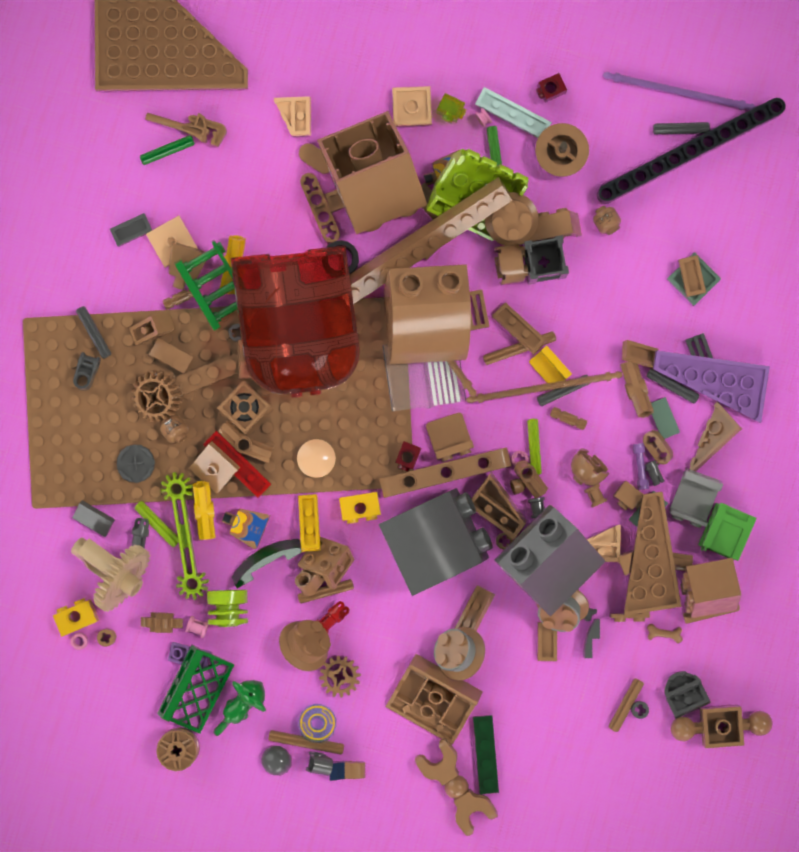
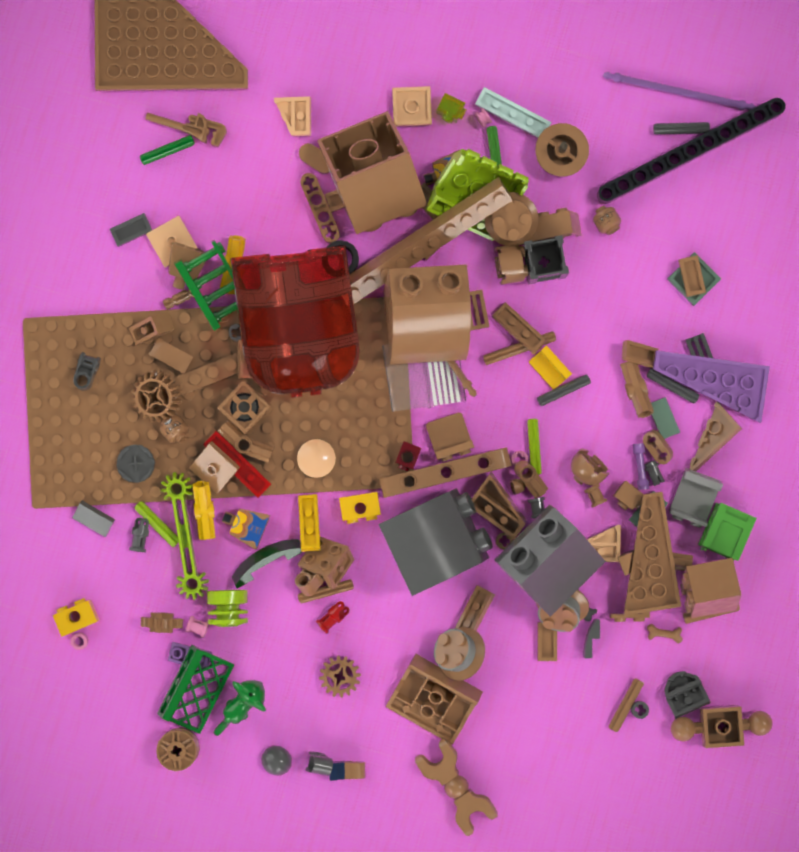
tan piece [71,537,150,612] -> none
dark grey axle [76,306,111,359] -> none
medium nougat bush [97,628,117,647] -> none
medium nougat axle [268,730,344,754] -> none
medium nougat piece [279,620,331,671] -> none
clear light blue tile [298,704,336,743] -> none
medium nougat hose [467,371,623,403] -> none
dark green plate [473,715,499,794] -> none
dark red brick [536,73,567,103] -> none
medium nougat axle [550,407,587,430] -> none

